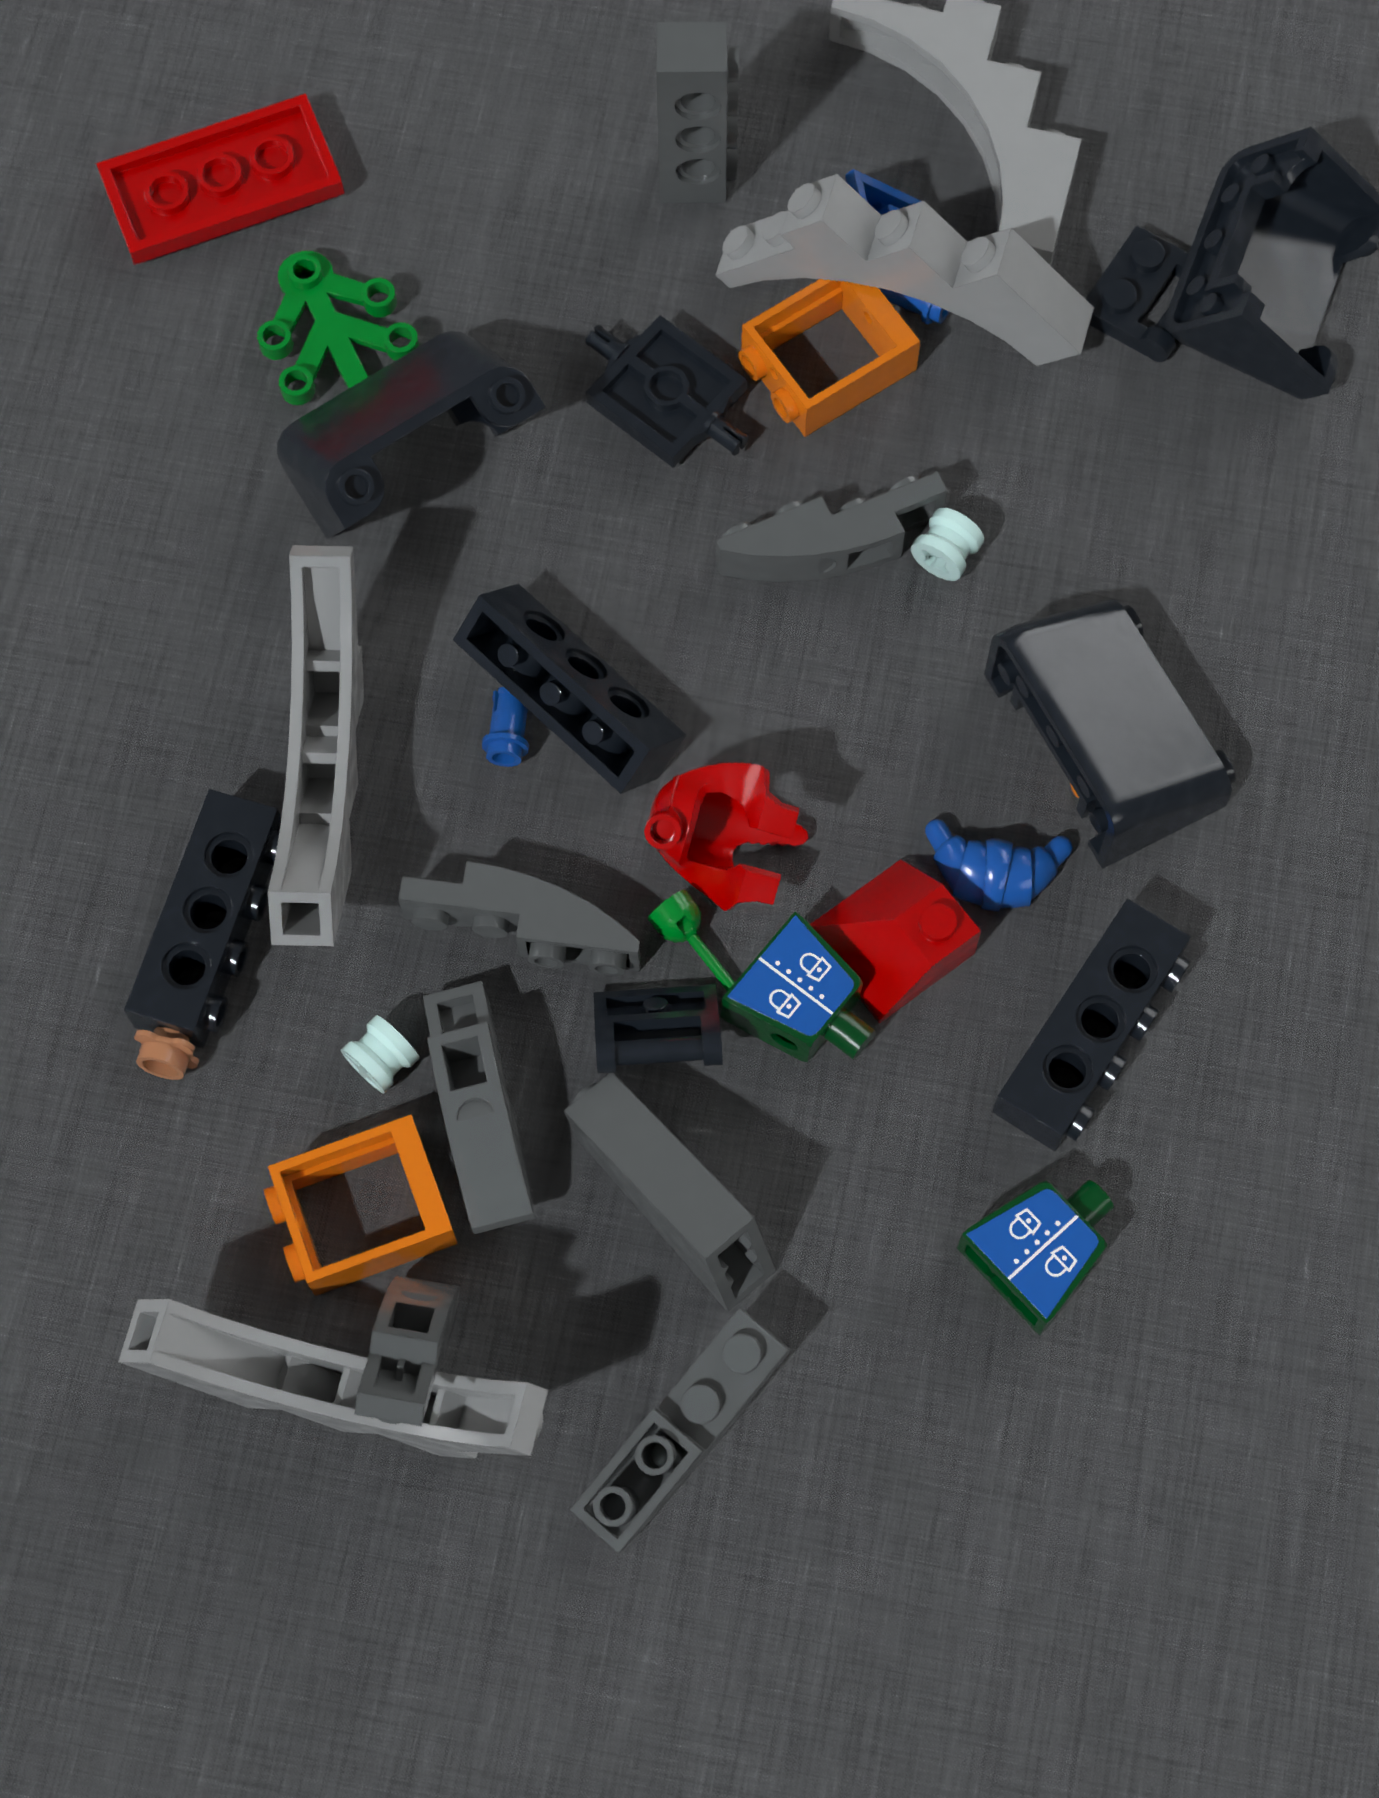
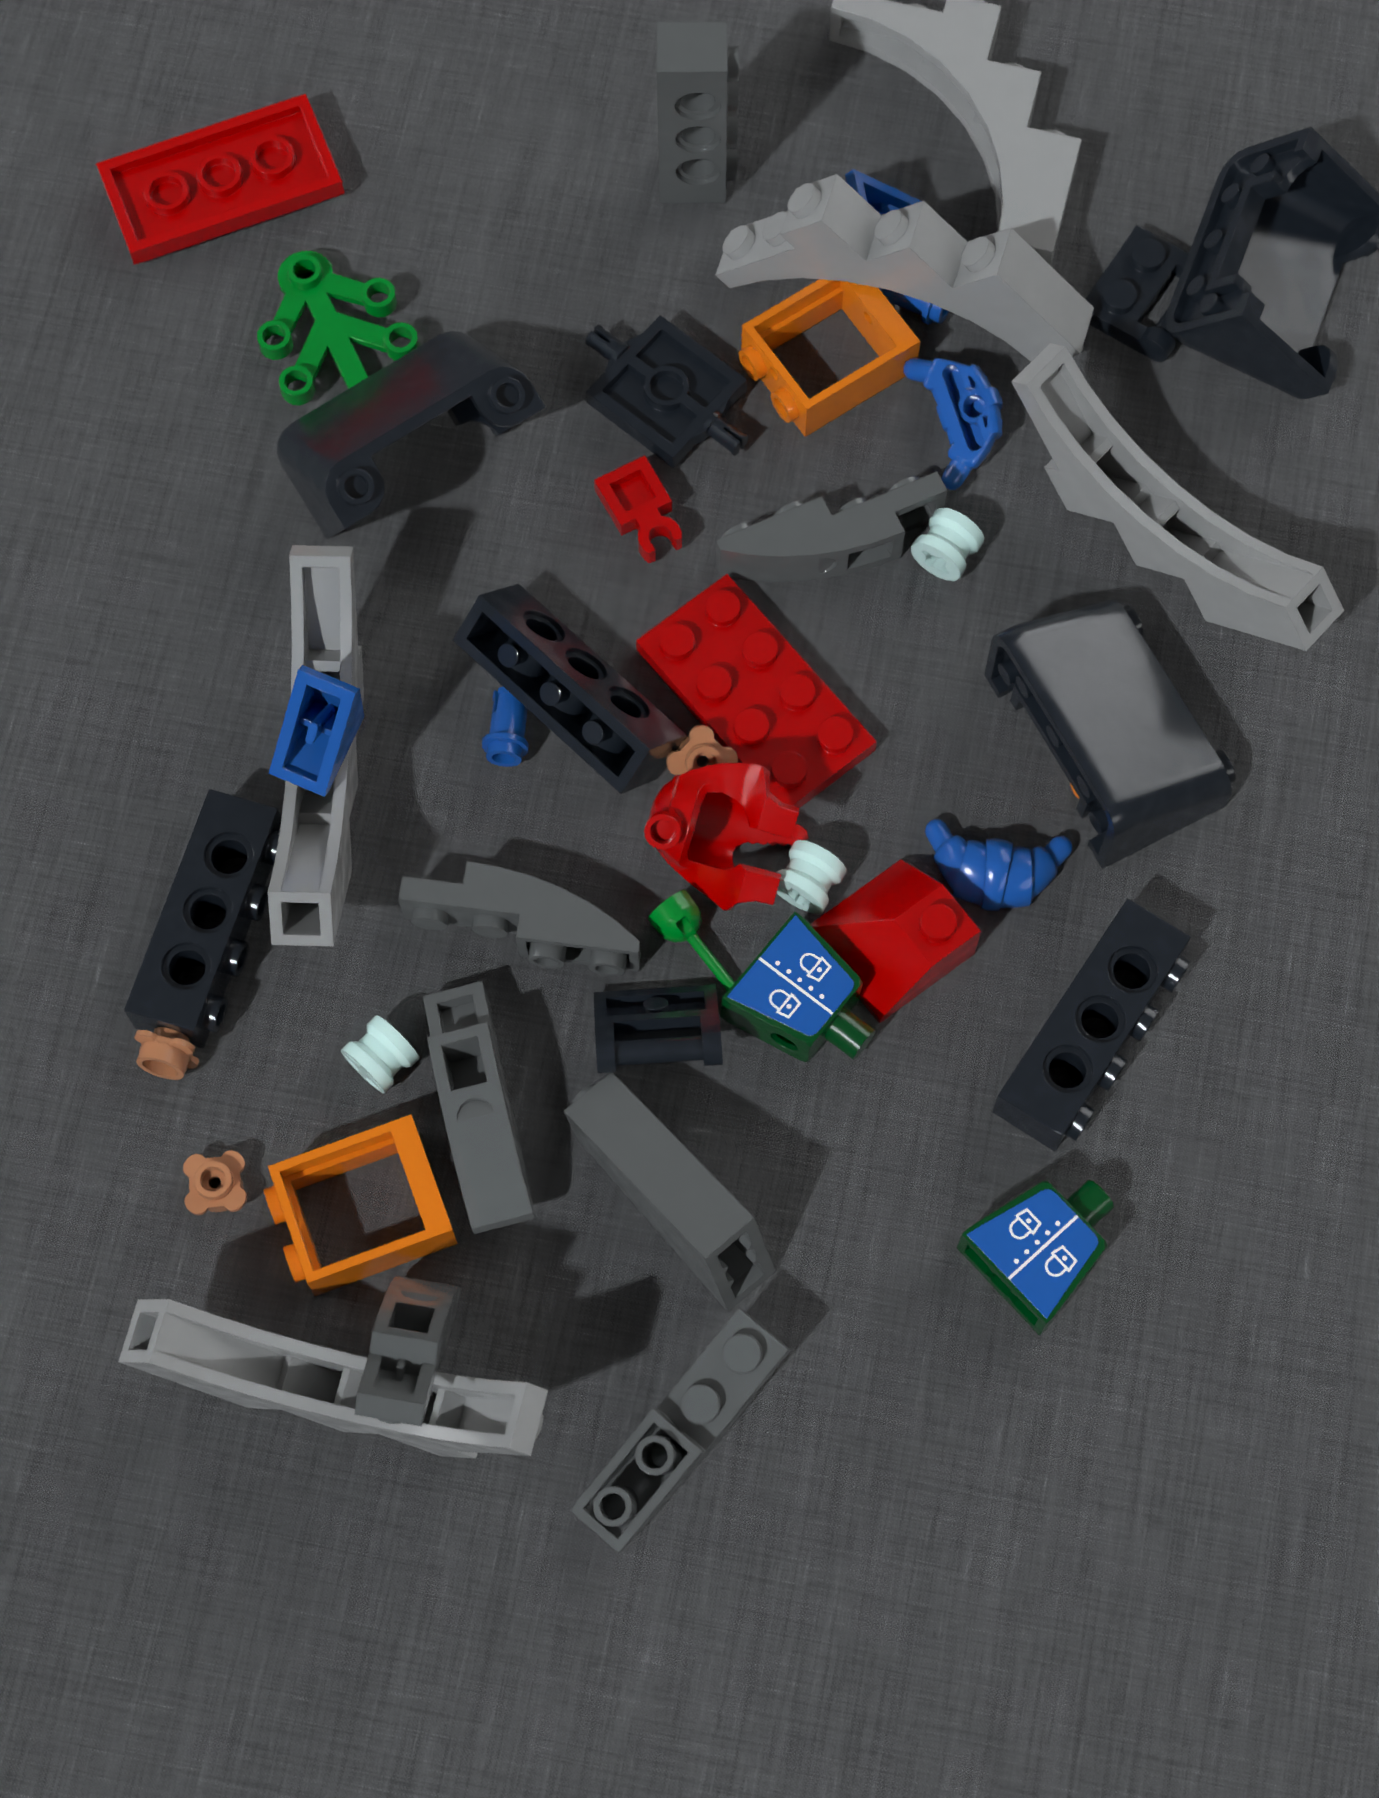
none -> nougat plate [183,1150,247,1215]
none -> blue slope [269,665,365,797]
none -> red plate [594,455,682,564]
none -> red plate [636,574,877,808]
none -> nougat plate [666,725,738,775]
none -> light aqua wheel [776,840,847,914]
none -> blue piece [903,358,1003,490]
none -> light grey arch [1011,343,1344,651]

